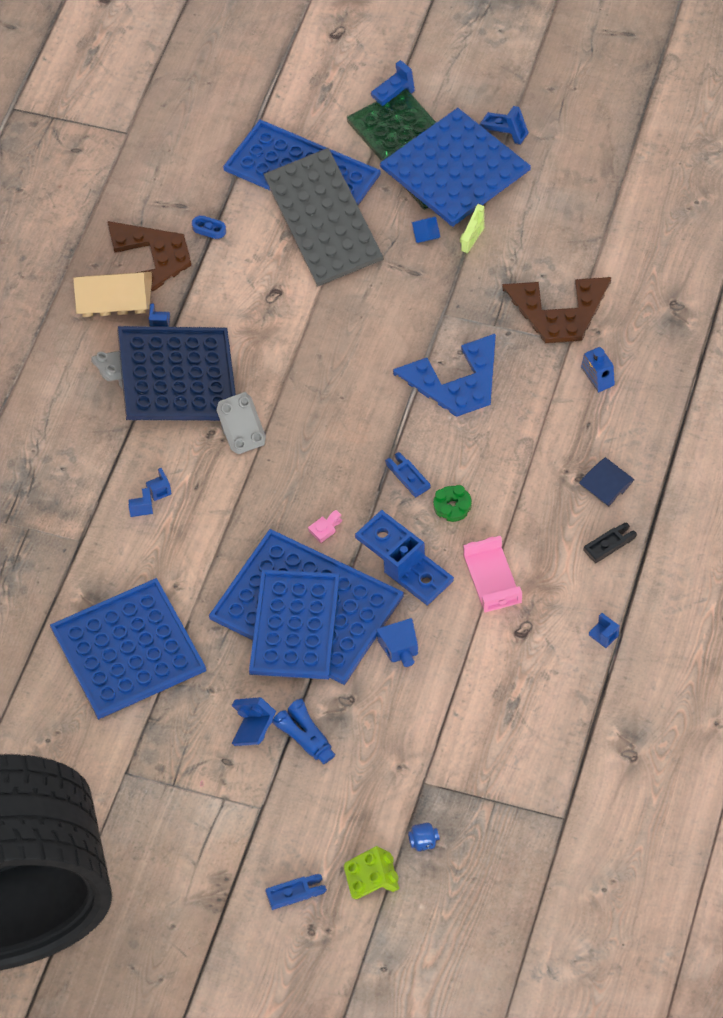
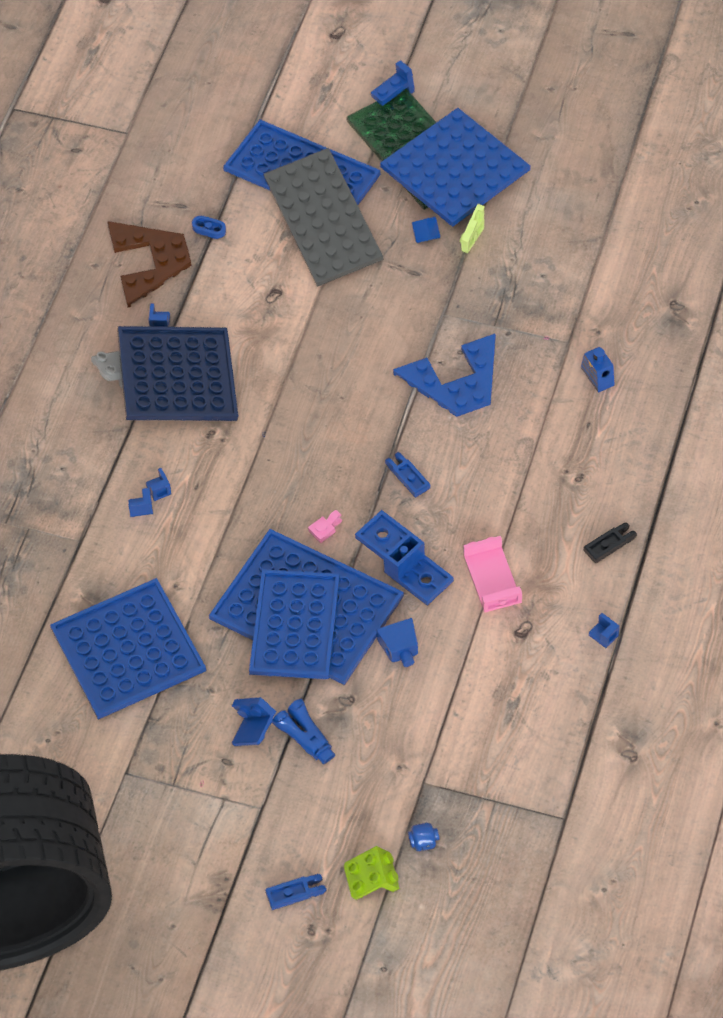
tan windscreen [73,272,152,317] -> none
light grey shield [217,392,266,454] -> none
green plate [433,485,472,522] -> none
blue bracket [480,106,529,145] -> none
reddish brown wing [502,277,611,343] -> none
dark blue slope [579,457,634,507] -> none

